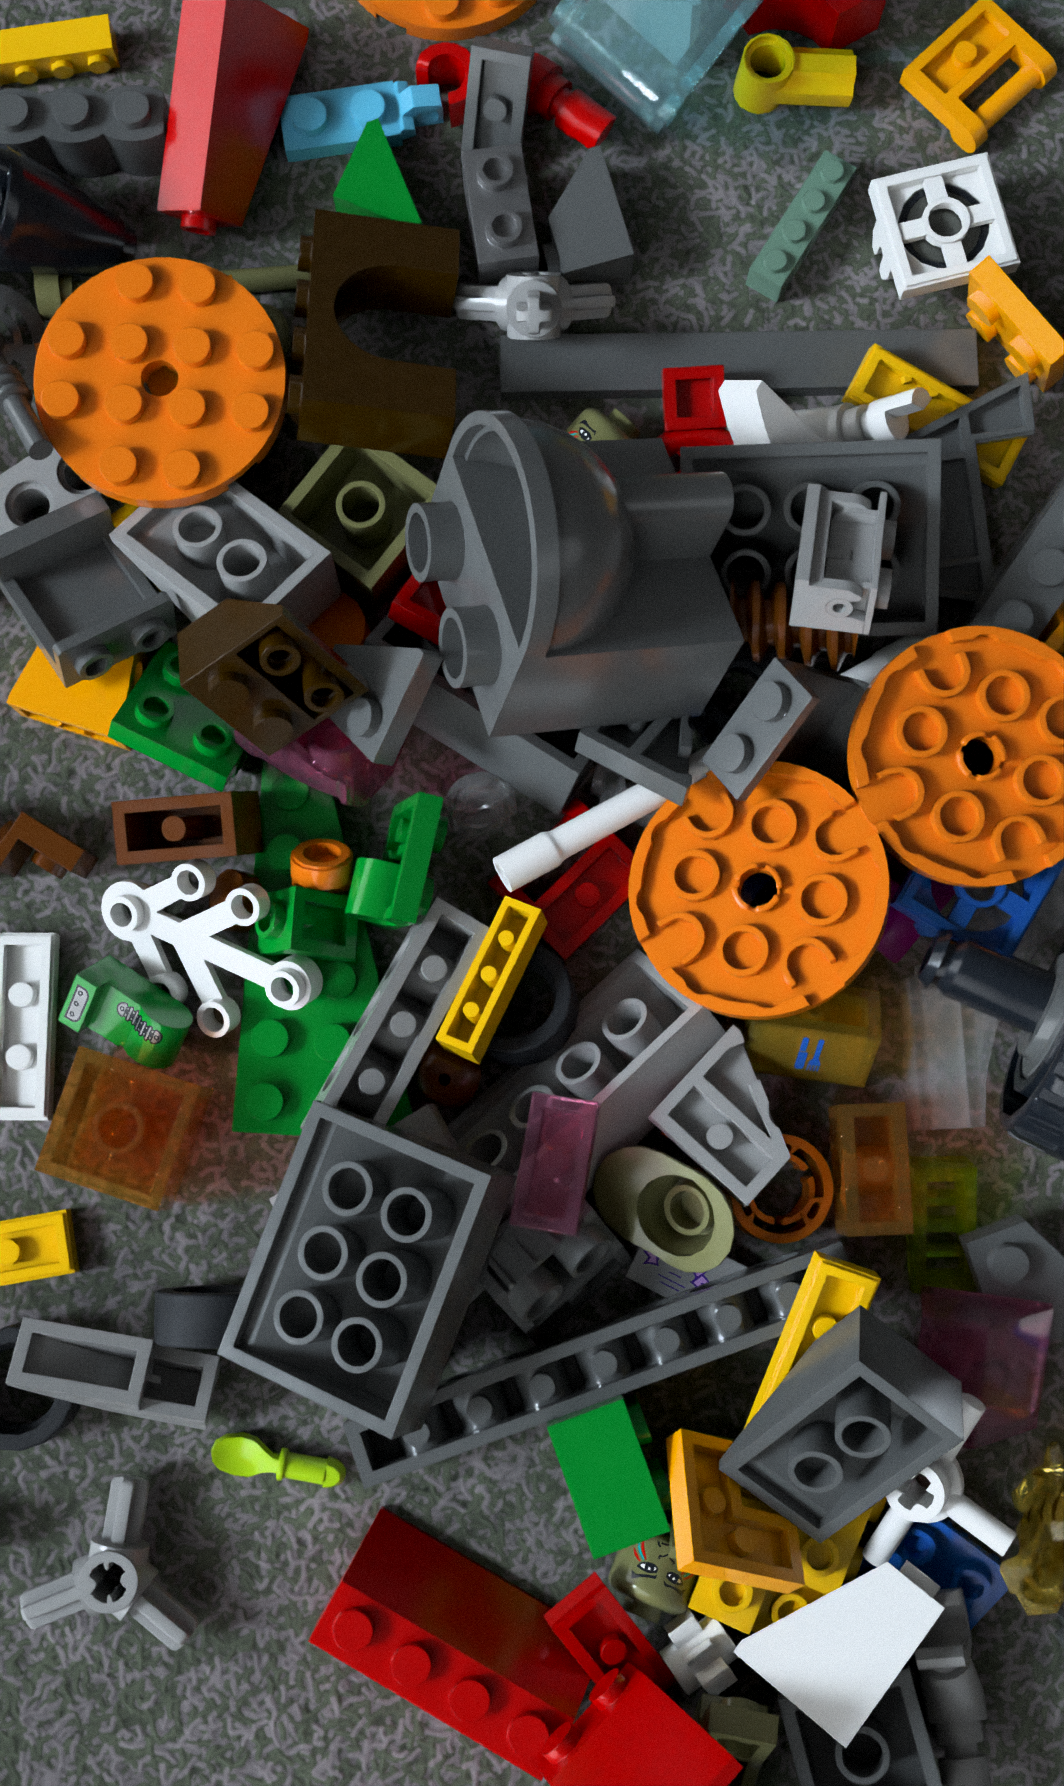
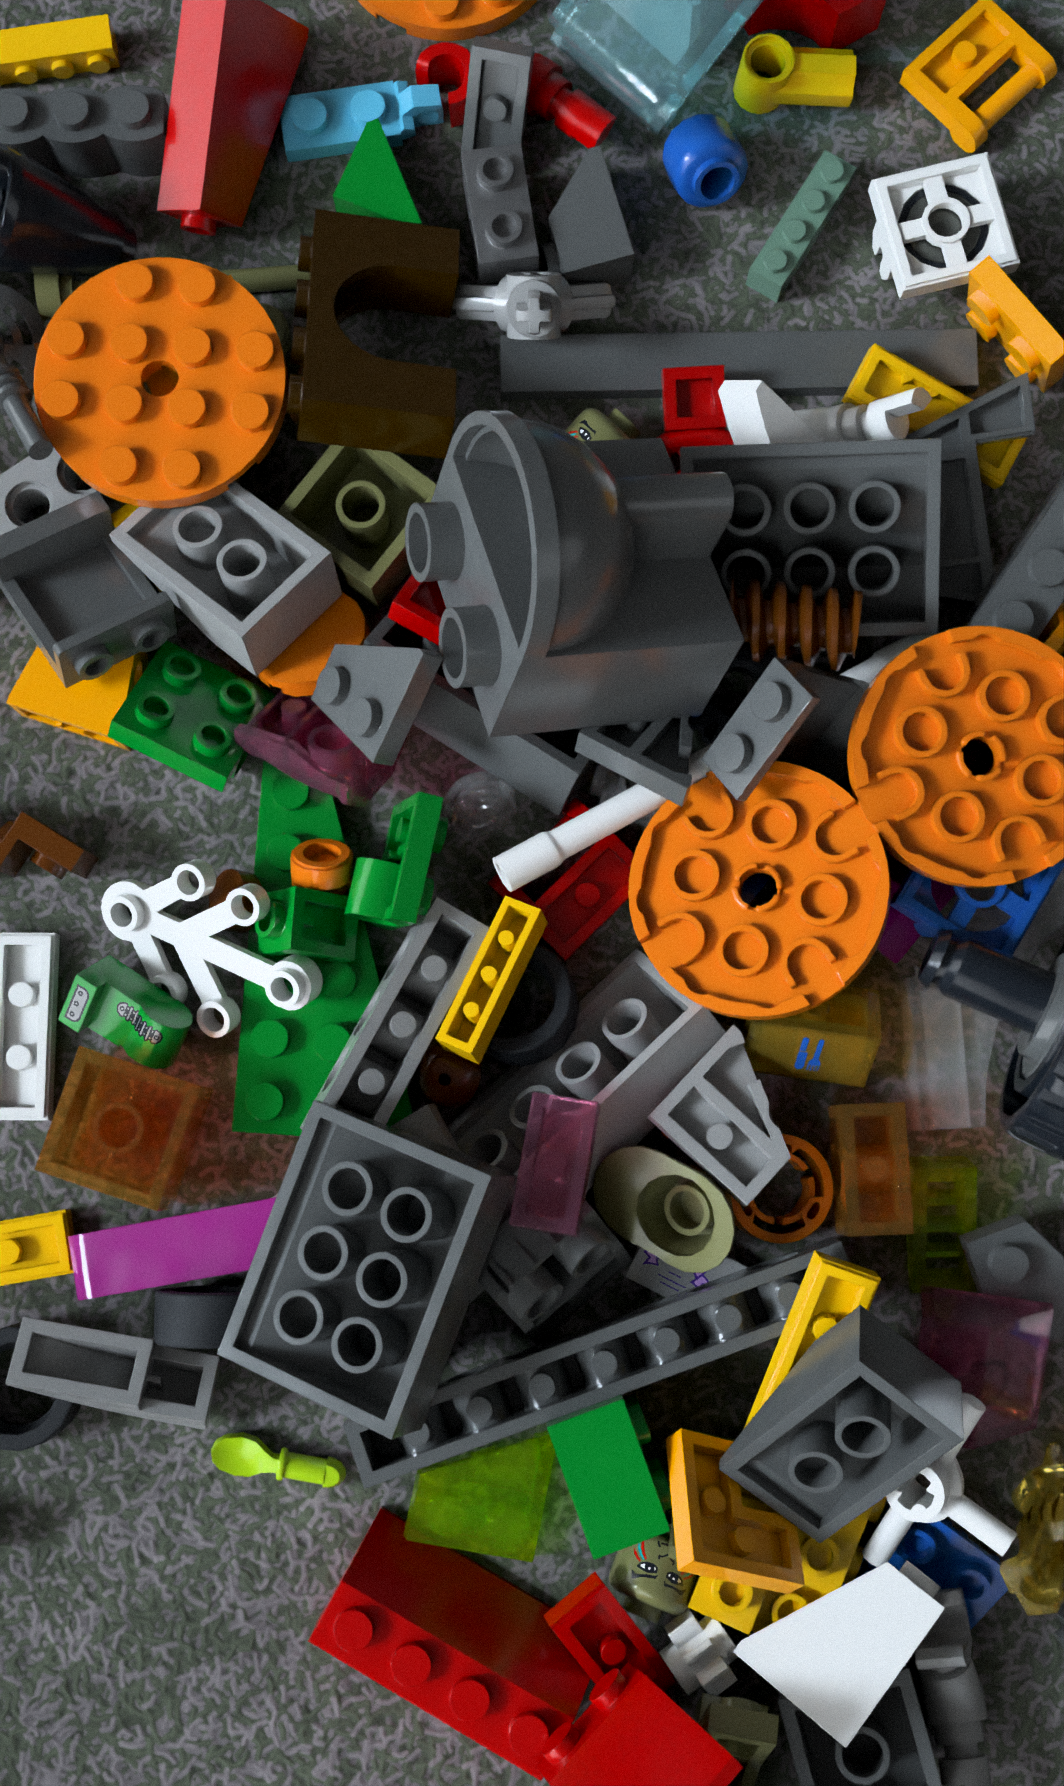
light grey bush [20,1475,199,1651] -> none
reddish brown brick [111,791,264,865] -> none
dark brown slope [177,598,369,756] -> none
light grey hinge [789,483,897,635] -> none
none -> magenta beam [68,1197,276,1300]
none -> clear neon green wing [404,1430,555,1563]
none -> blue head [662,114,748,208]

